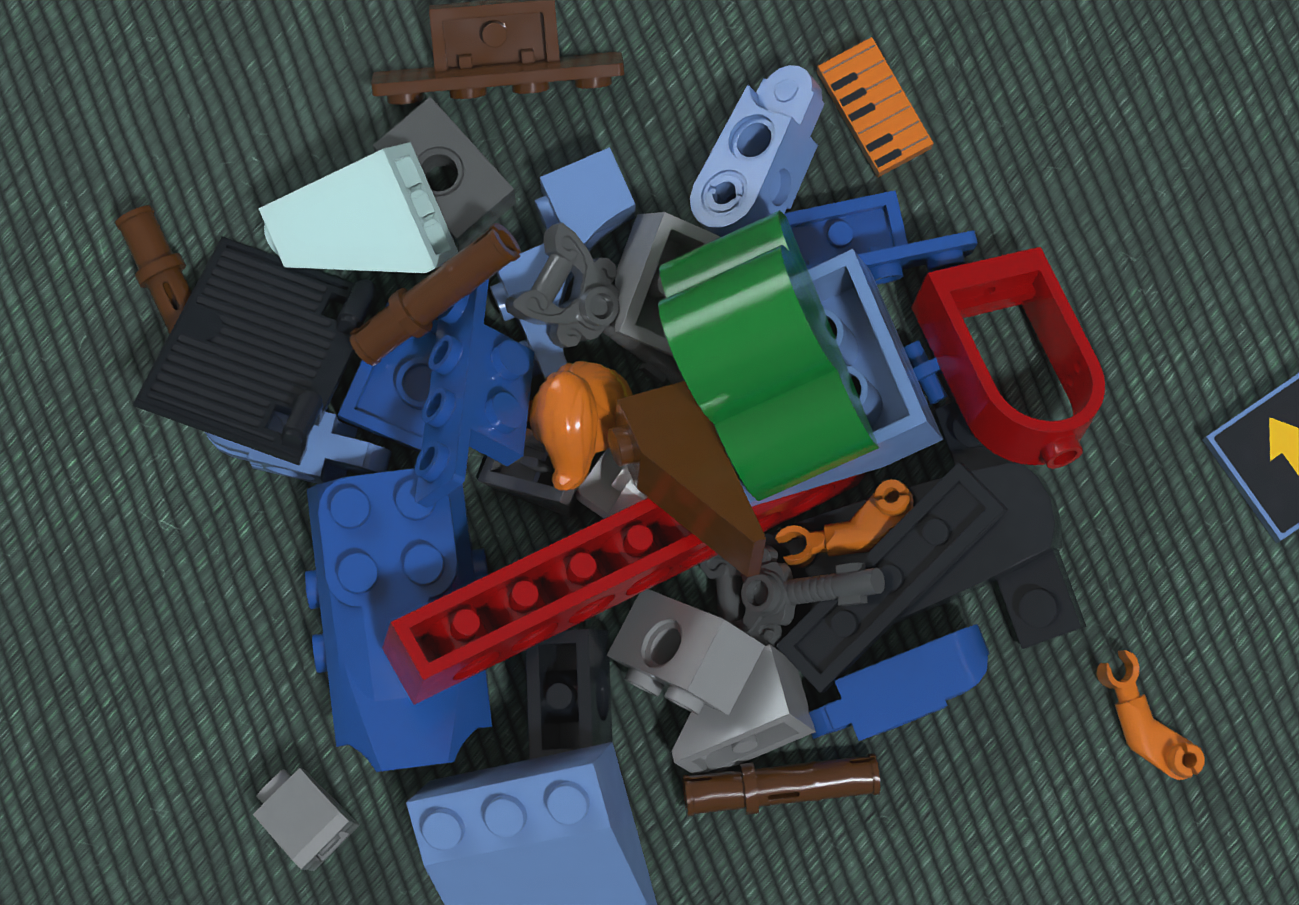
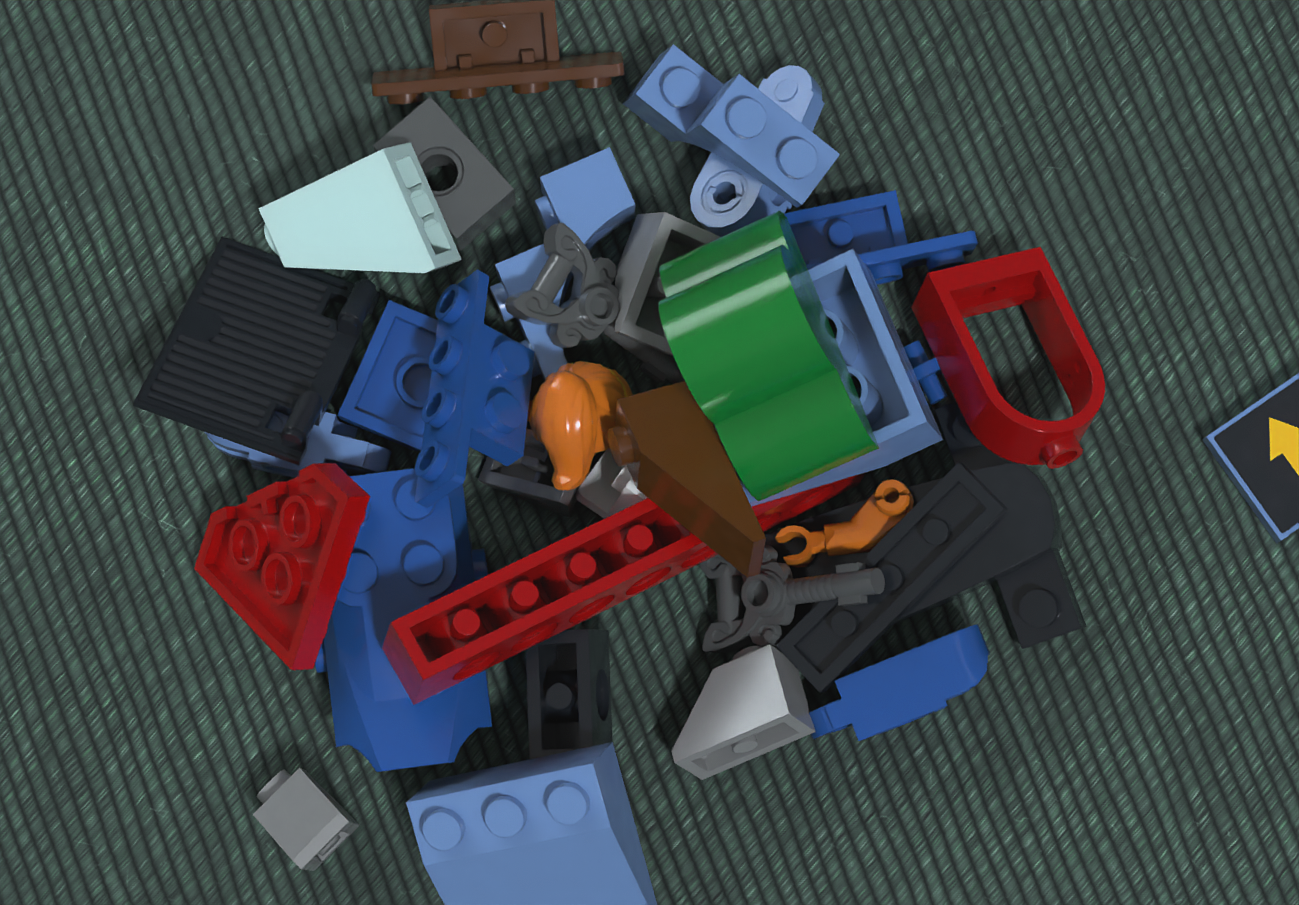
reddish brown pin [115,205,192,335] -> none
reddish brown pin [349,223,521,366] -> none
light grey brick [607,589,765,715] -> none
reddish brown pin [682,753,880,817] -> none
orange tile [816,37,934,178] -> none
orange arm [1096,650,1205,780] -> none
none -> red plate [194,463,370,670]
none -> medium blue arch [622,44,840,208]

